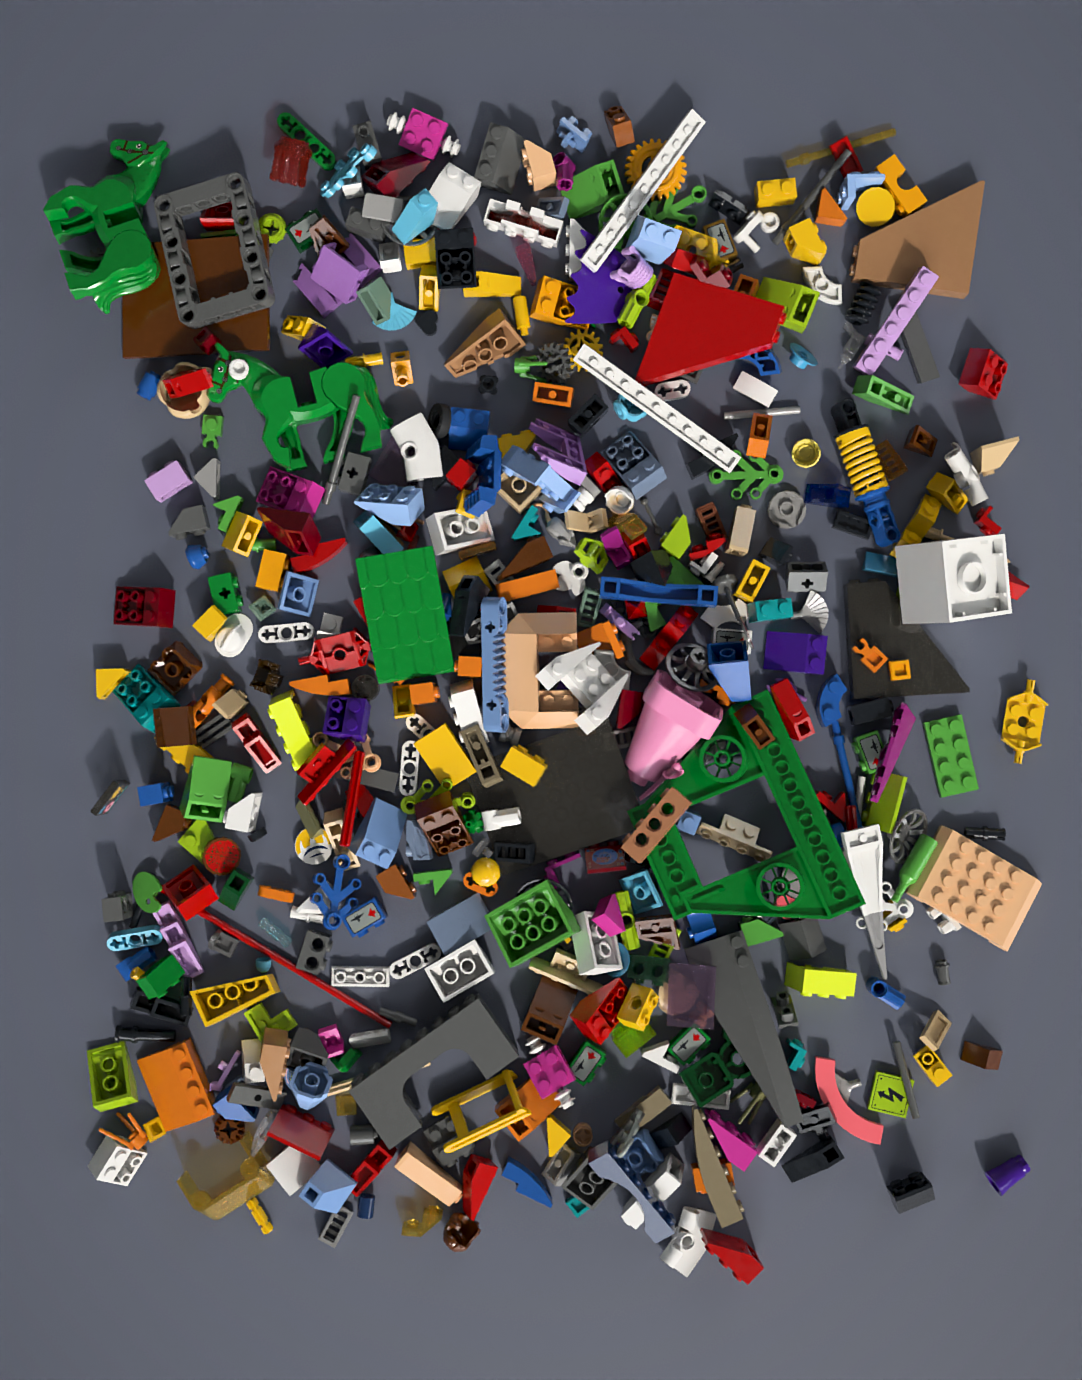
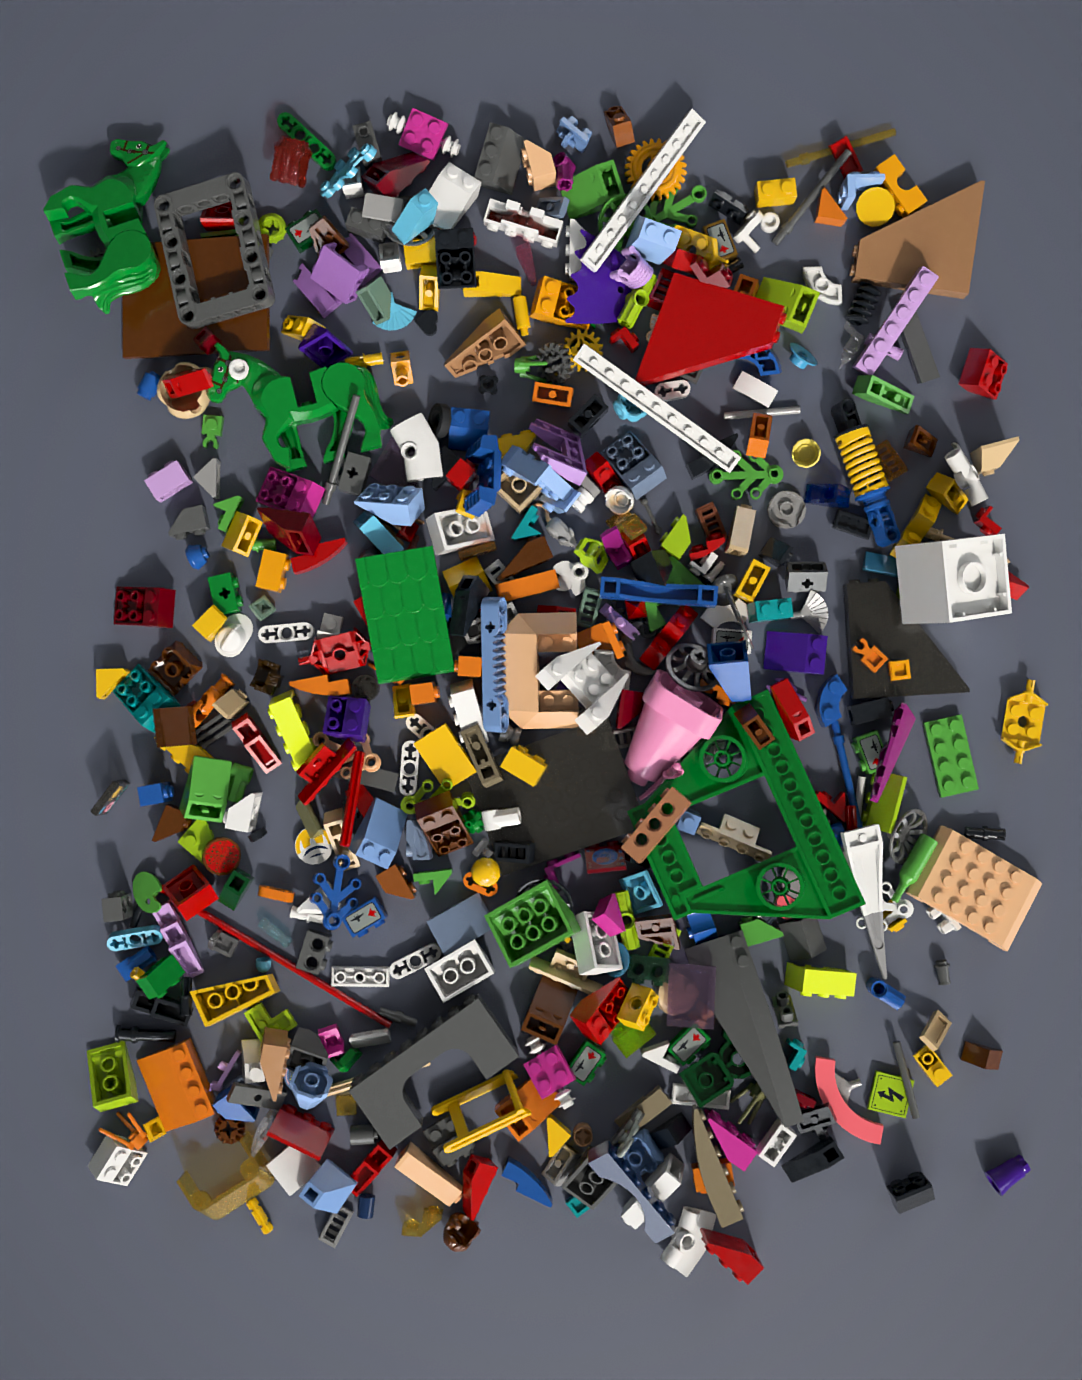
medium blue slope [277,571,319,617] -> none
tan bracket [564,508,609,534] -> none
yellow slope [783,218,827,266] -> none

